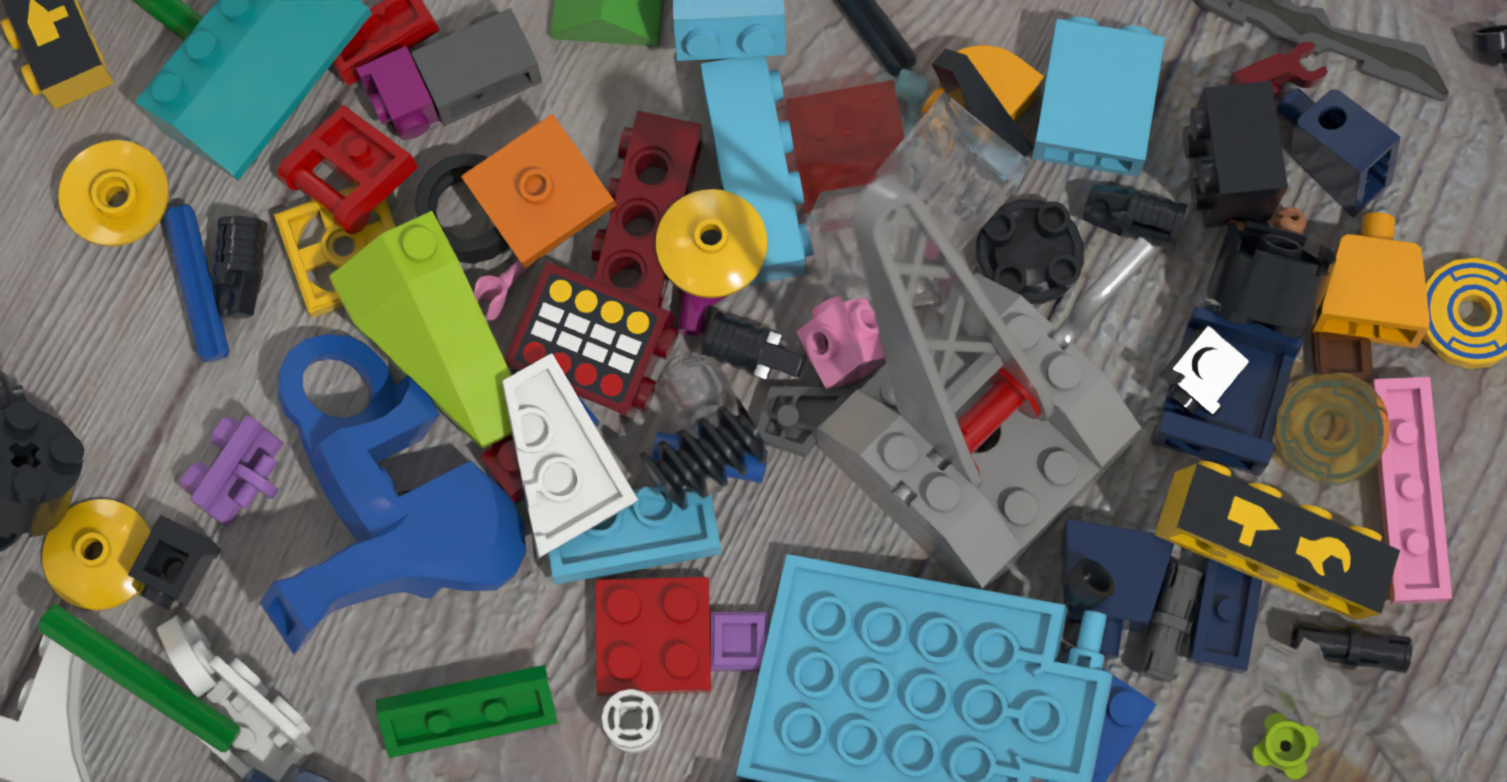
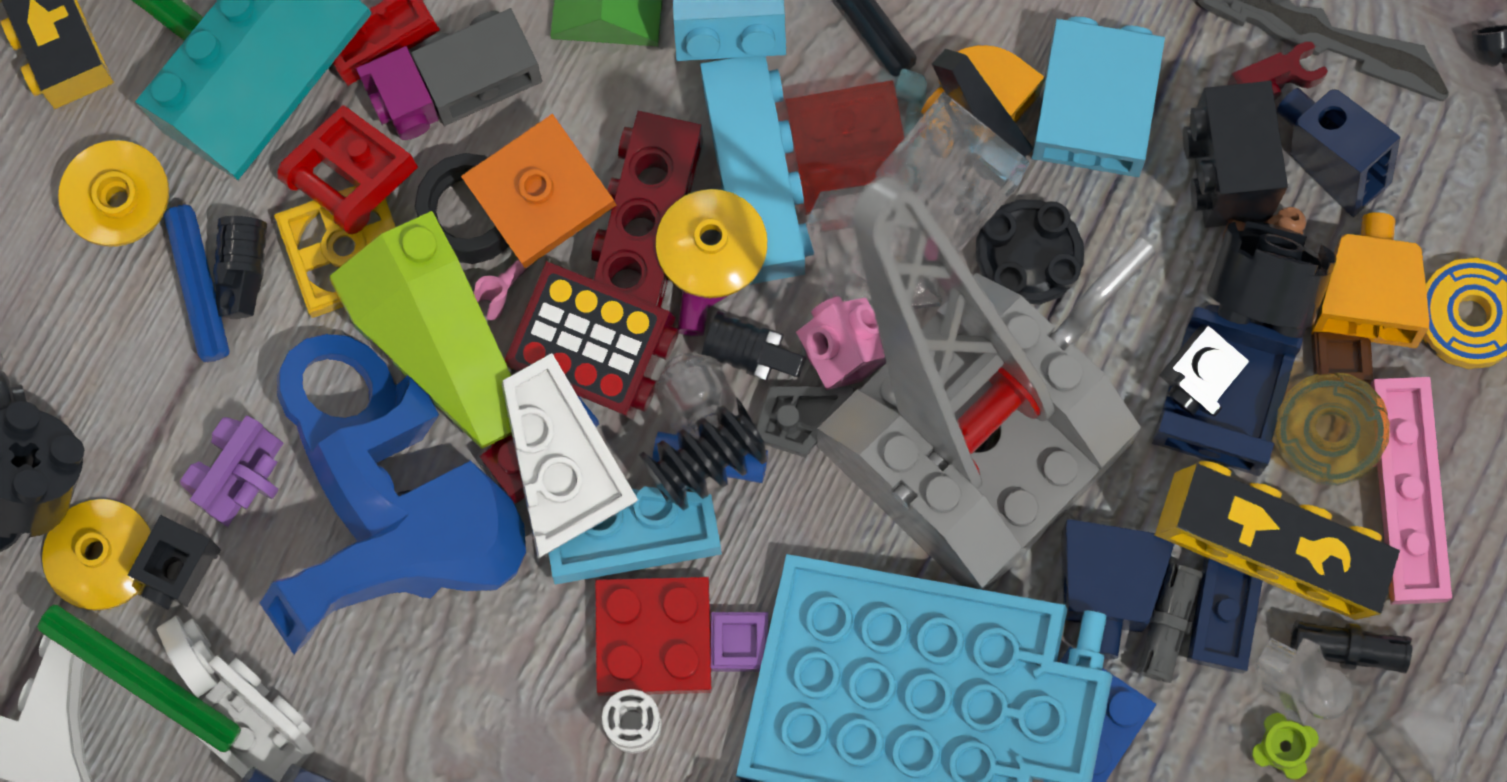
green plate [376,665,558,758] -> none
black hinge [1063,559,1115,610] -> none
black hinge [1083,184,1188,252] -> none

